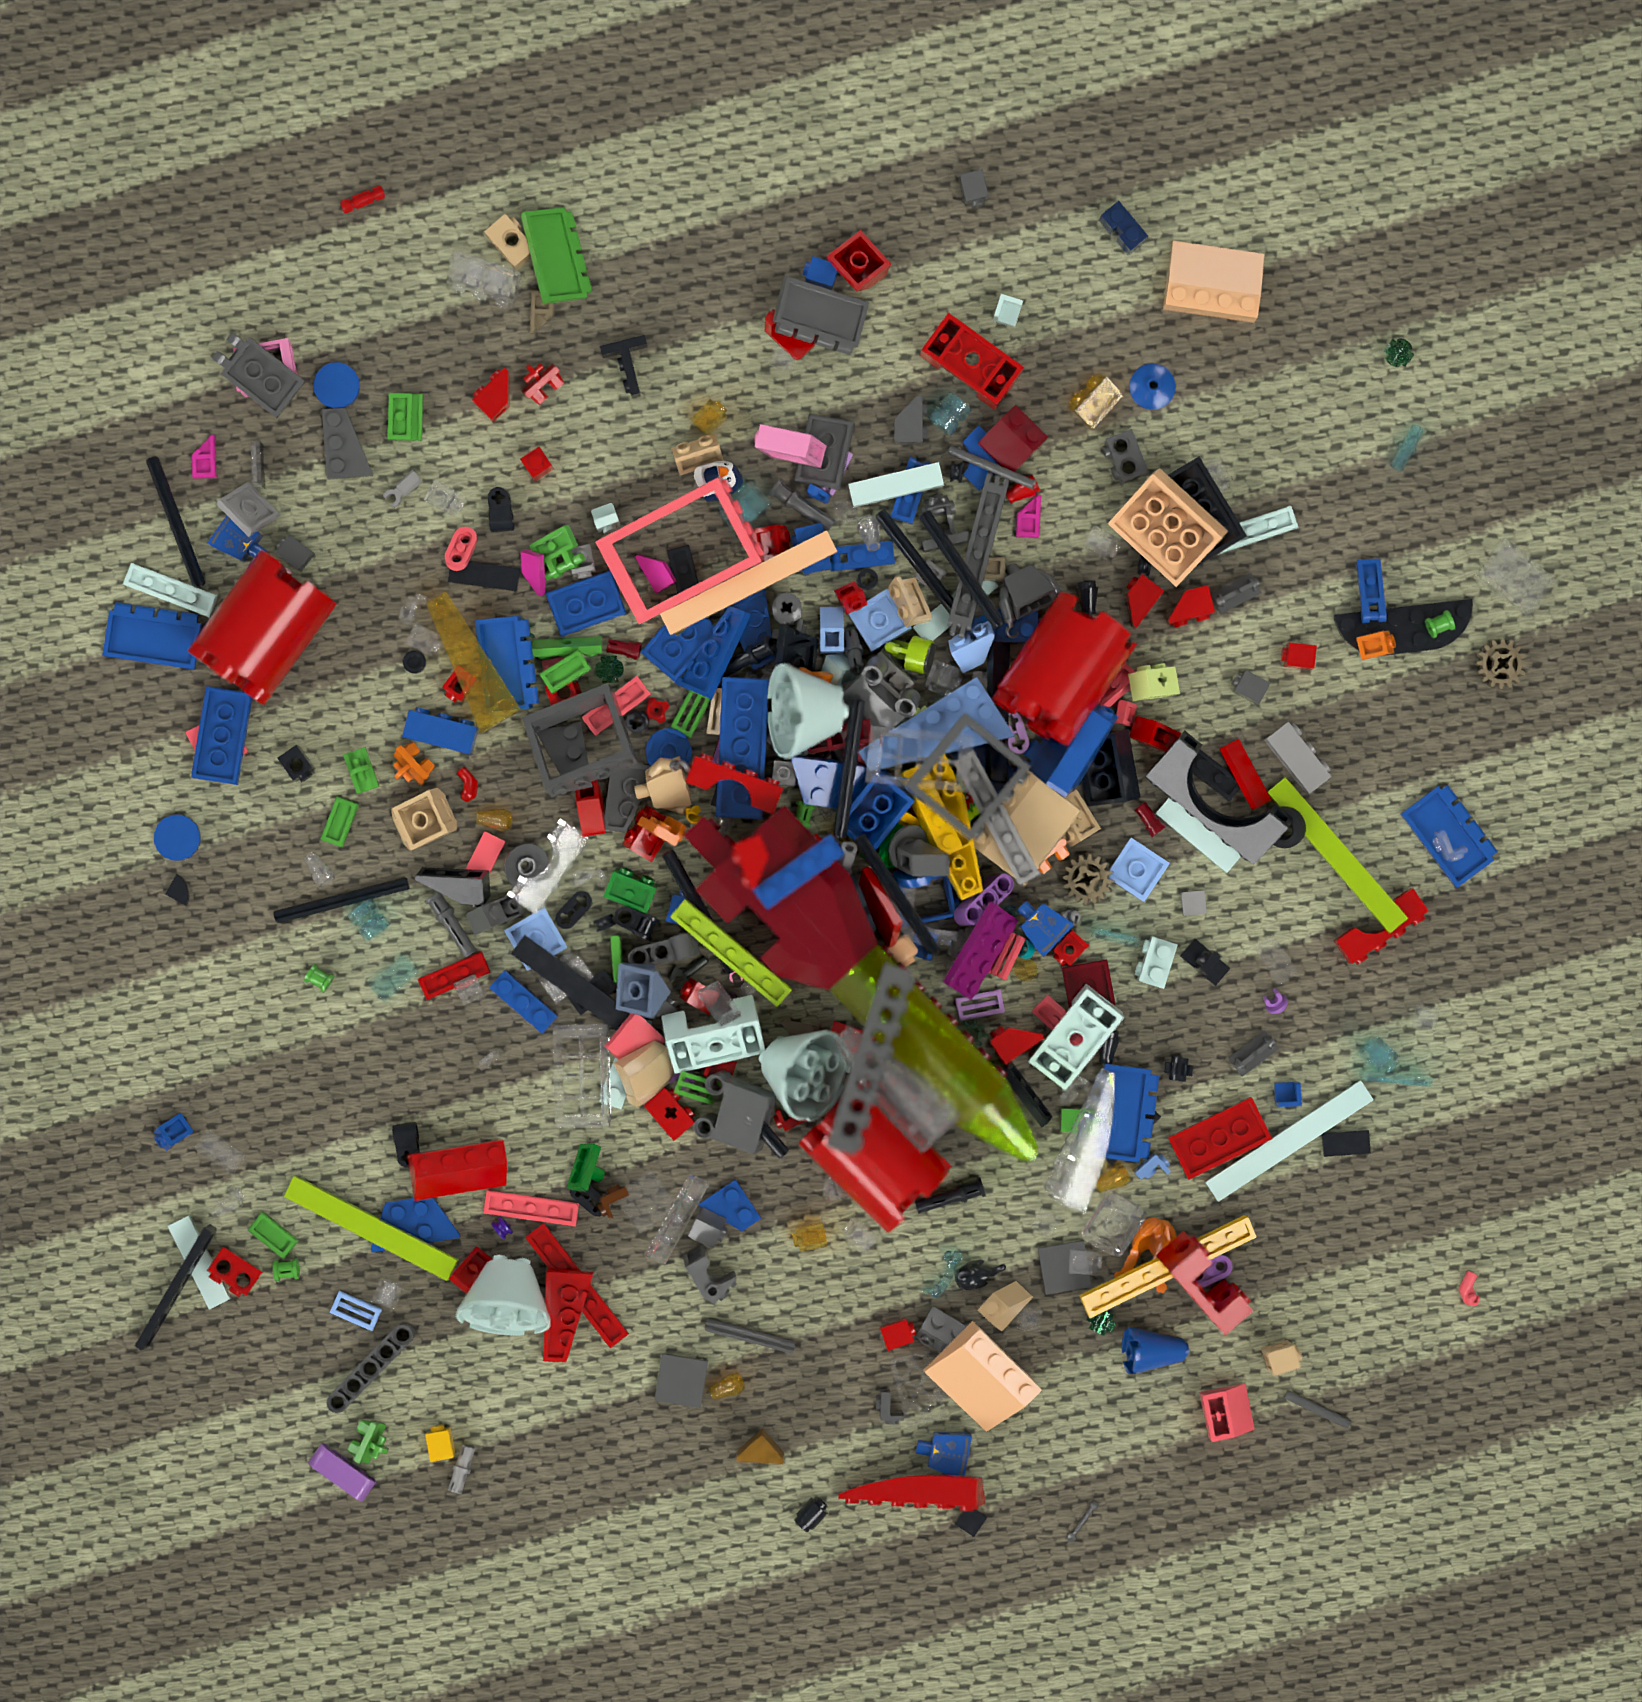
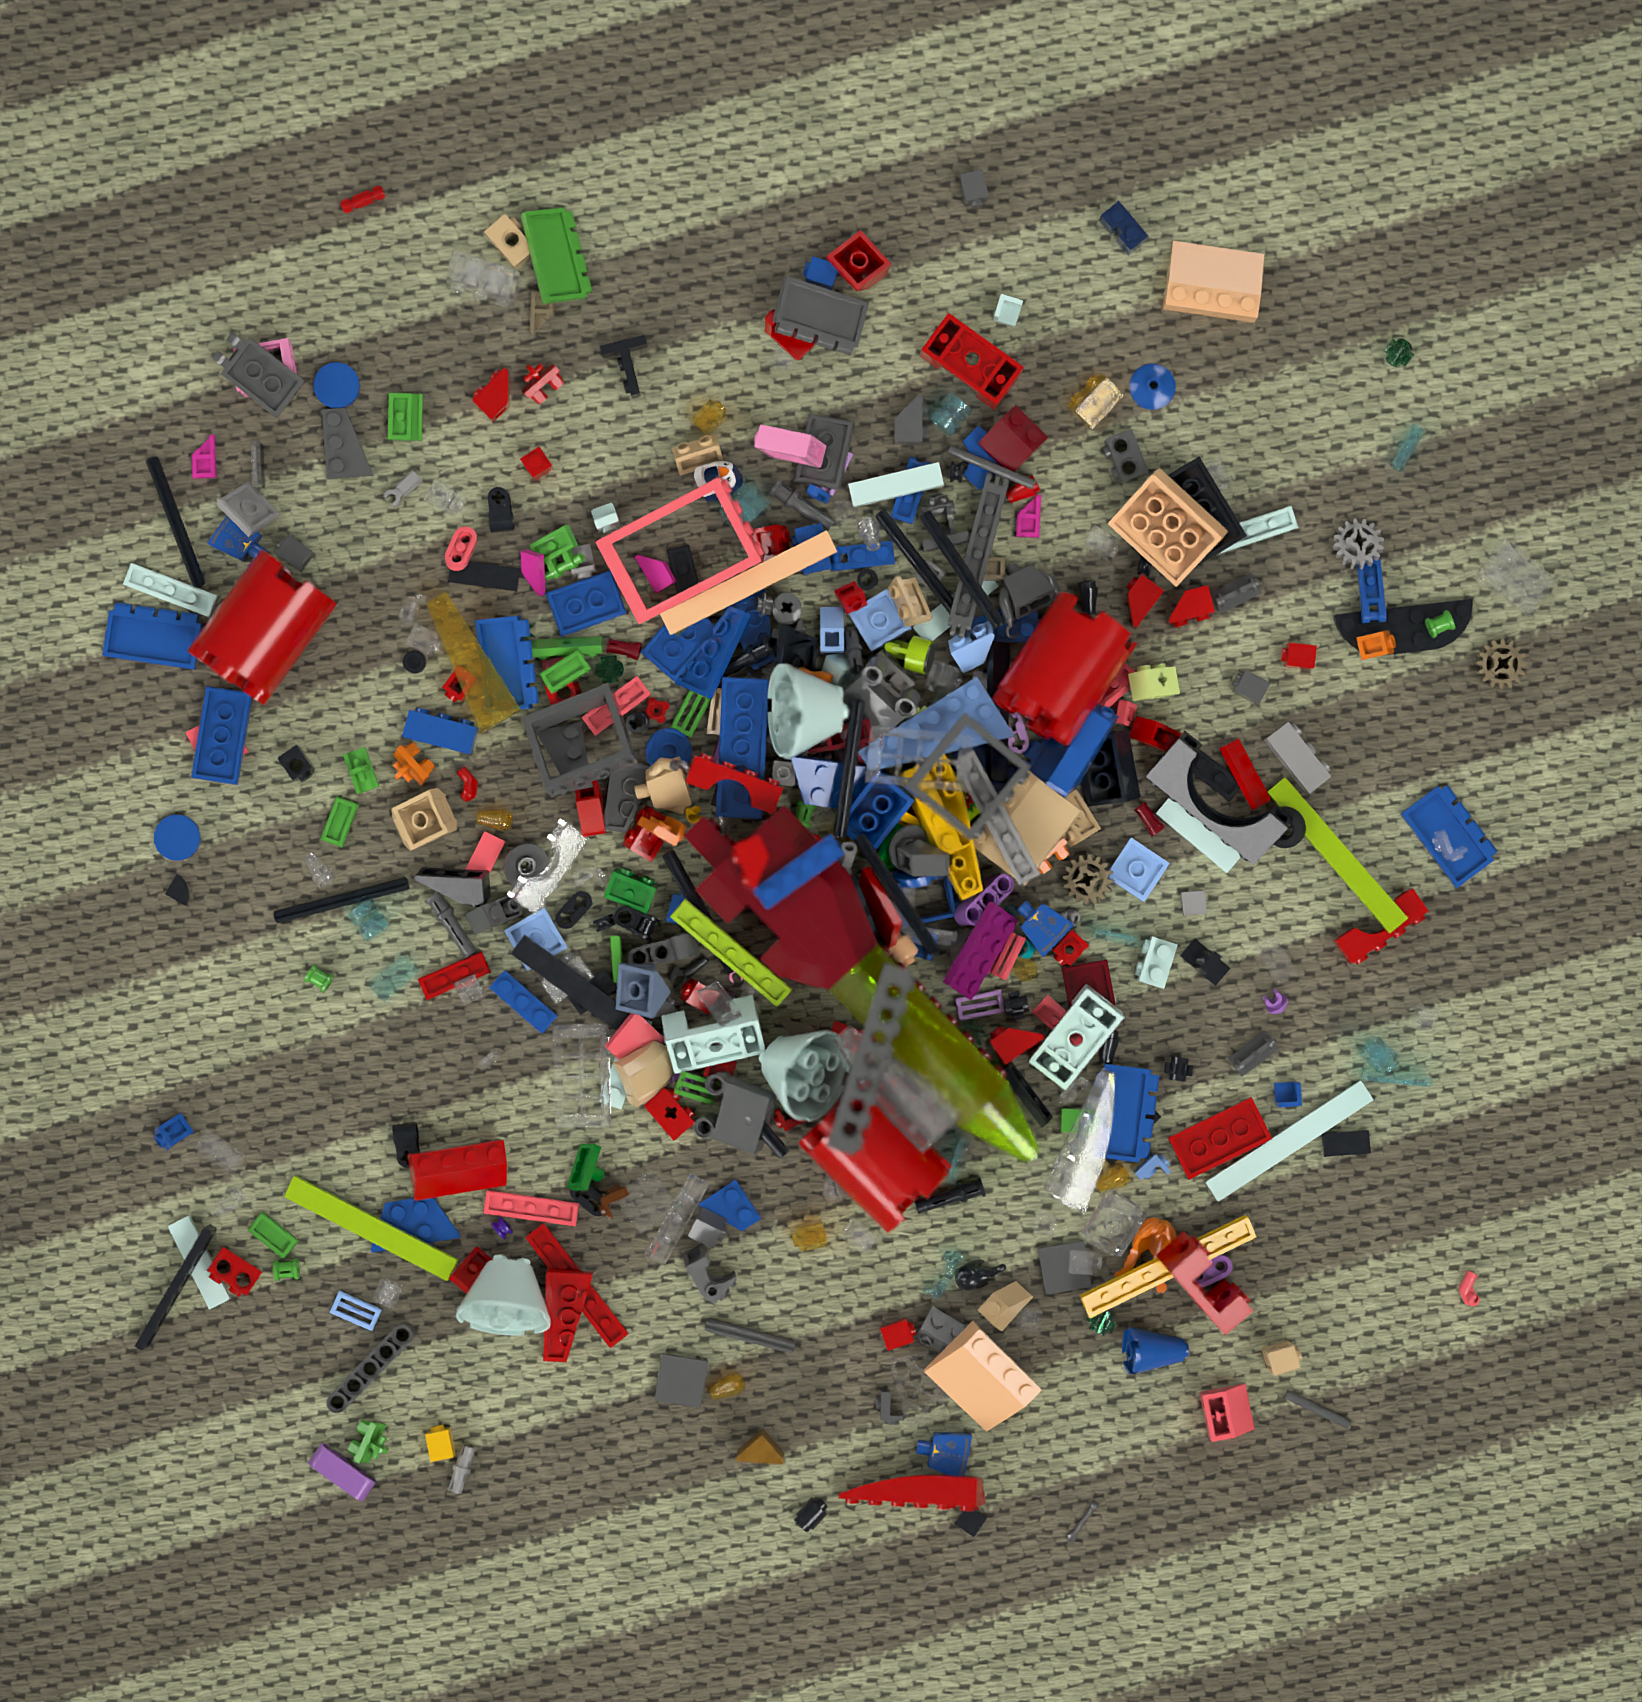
none -> dark grey plate [756,593,773,617]
none -> clear light blue tile [945,1137,969,1184]
none -> black gear [1003,991,1029,1020]
none -> light grey gear [1333,518,1384,569]

